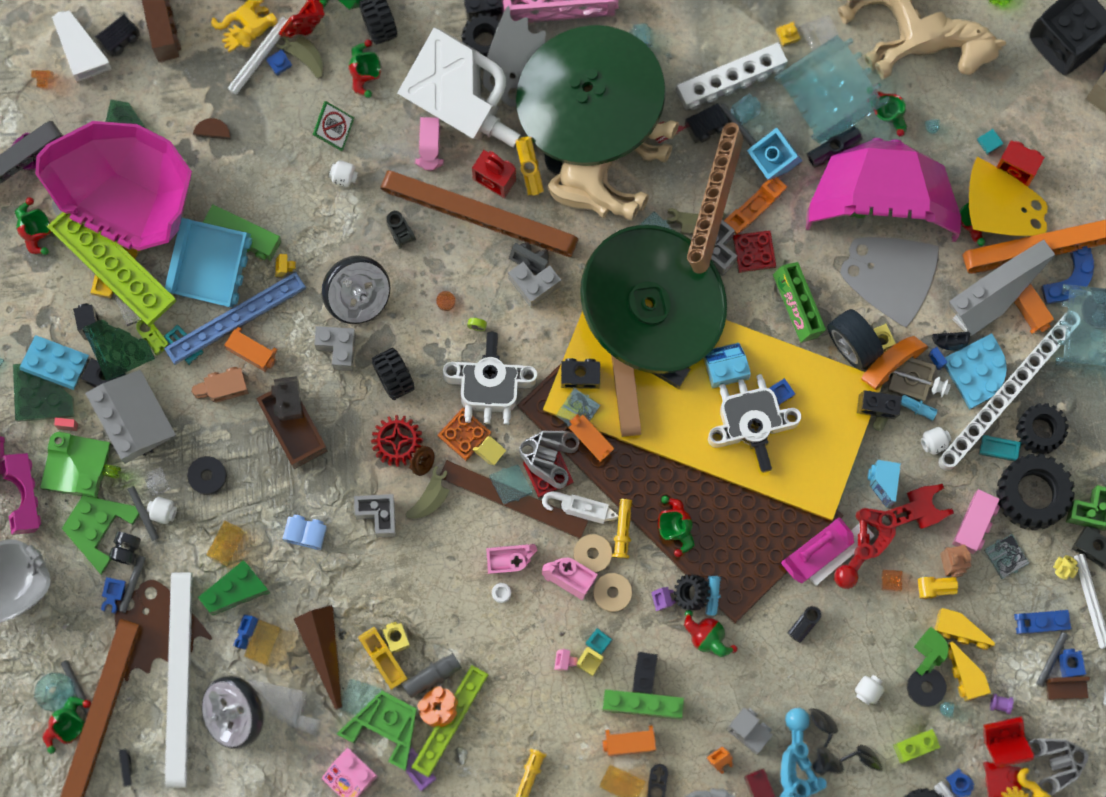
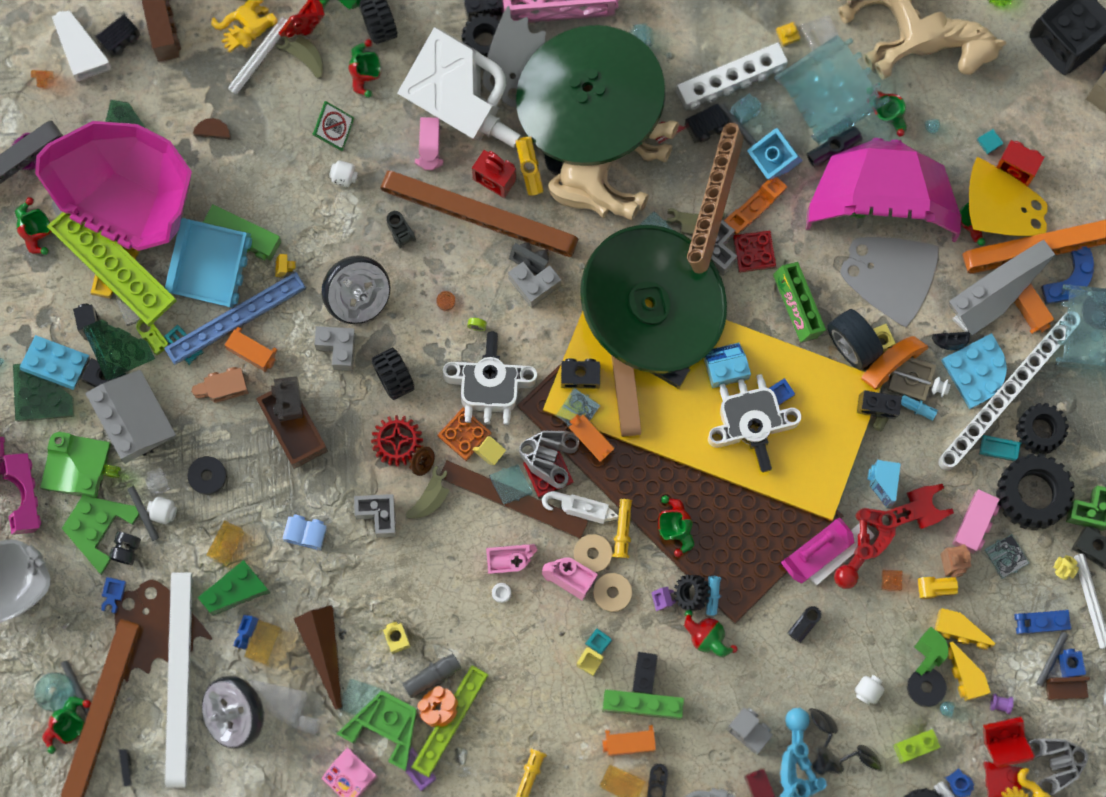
coral tile [54,418,78,431] -> none
dark grey bar [118,555,146,613] -> none
blue plate [266,49,292,76] -> none
yellow slope [358,627,407,689] -> none
bright pink tile [554,649,578,671] -> none
orange tile [706,746,733,774] -> none
white head [921,427,951,455] -> none
blue tile [928,347,948,370] -> none

